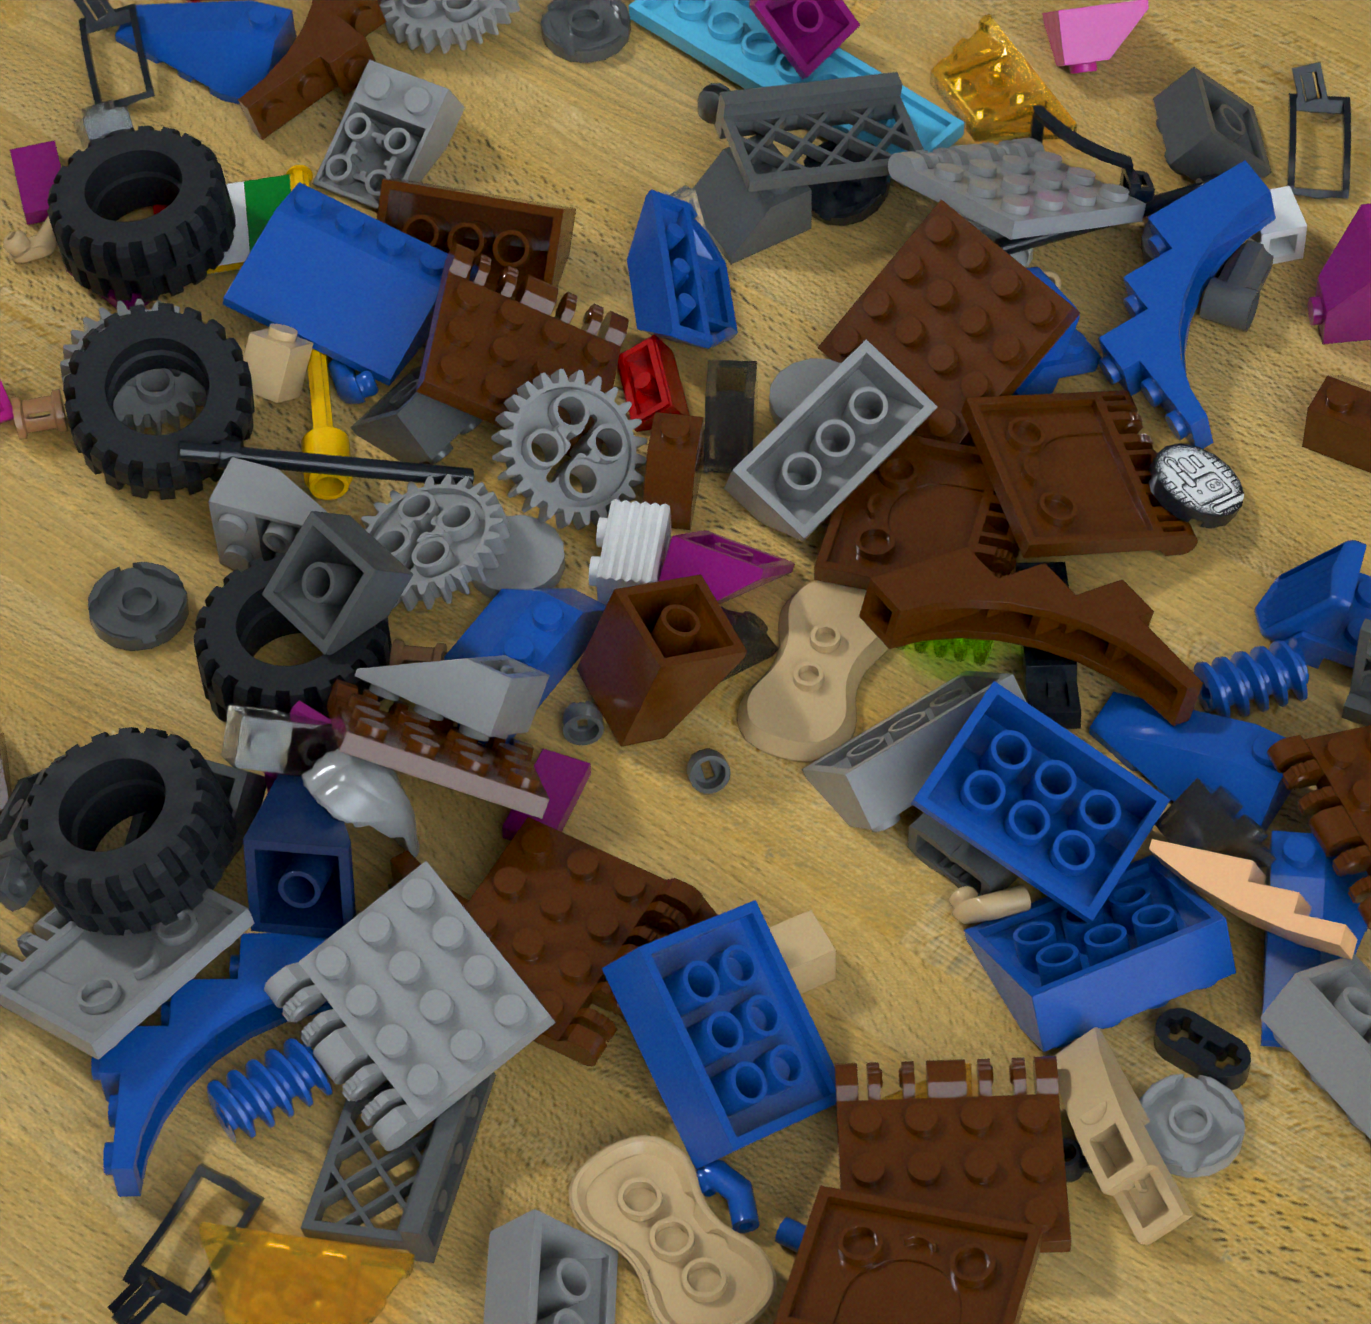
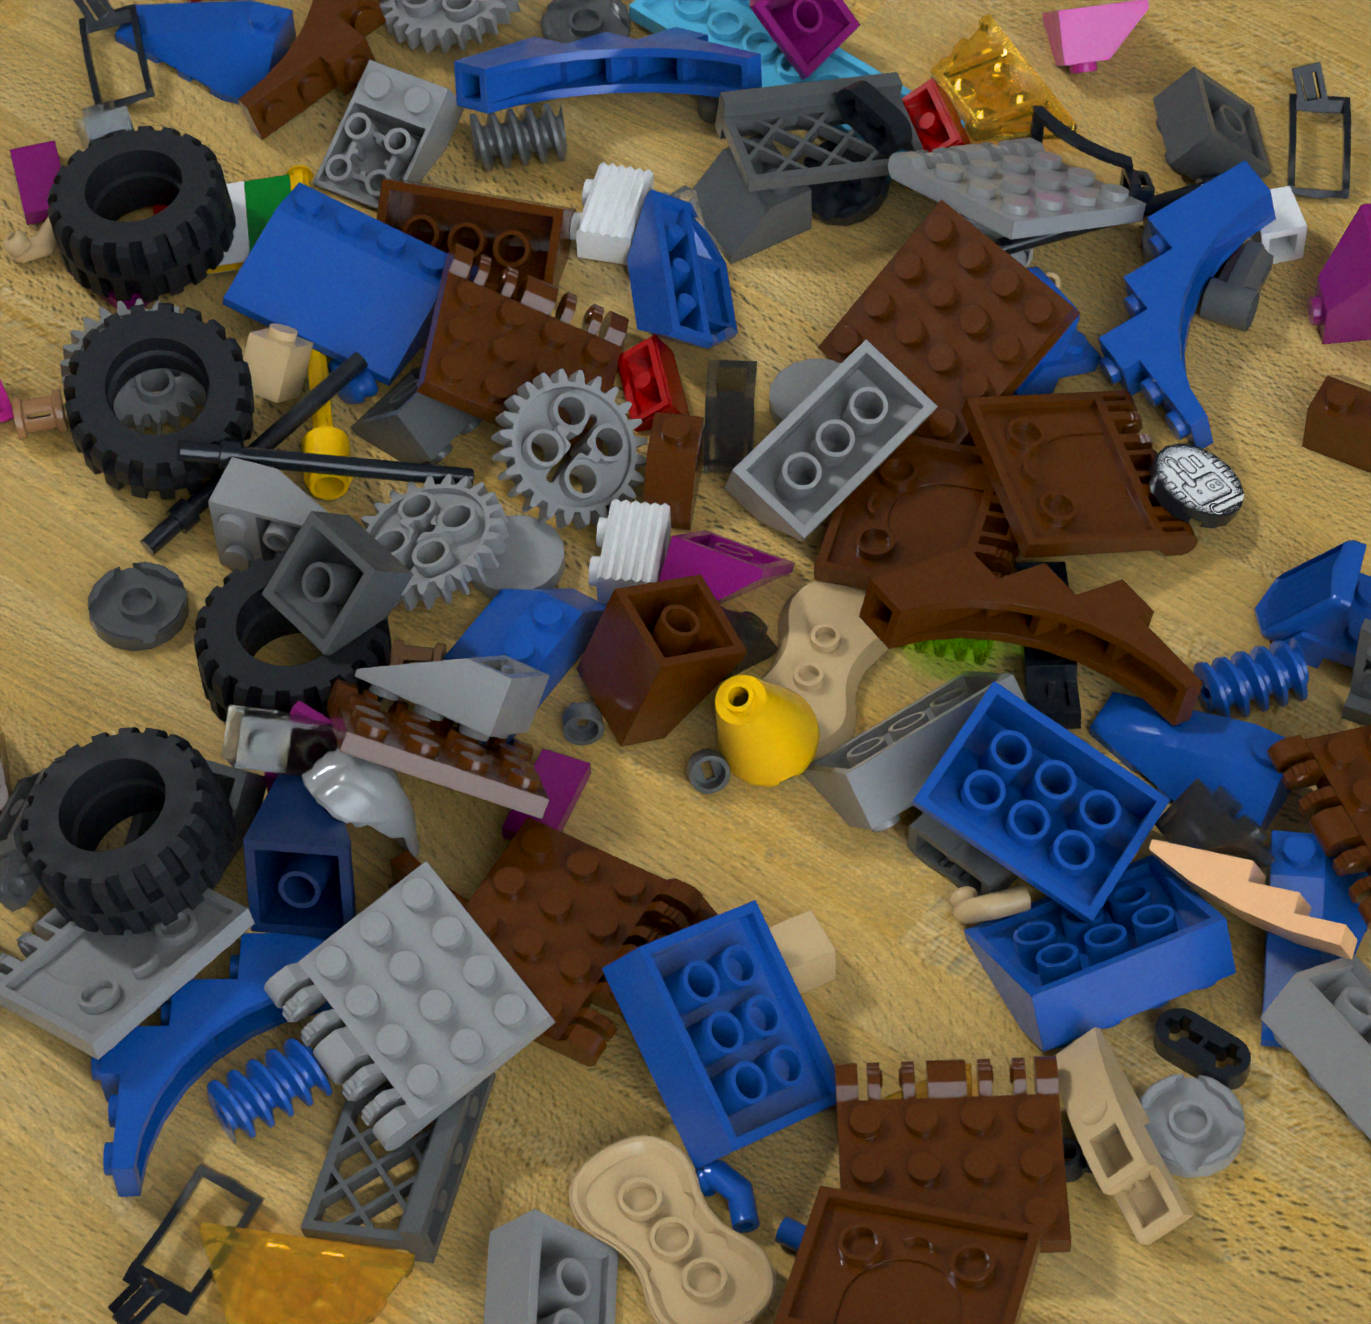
none -> black bar [140,352,368,556]
none -> blue arch [454,27,762,114]
none -> dark grey piece [470,104,567,171]
none -> white brick [570,162,654,265]
none -> yellow cone [715,675,820,787]
none -> black beam [837,80,913,156]
none -> red slope [901,78,971,152]

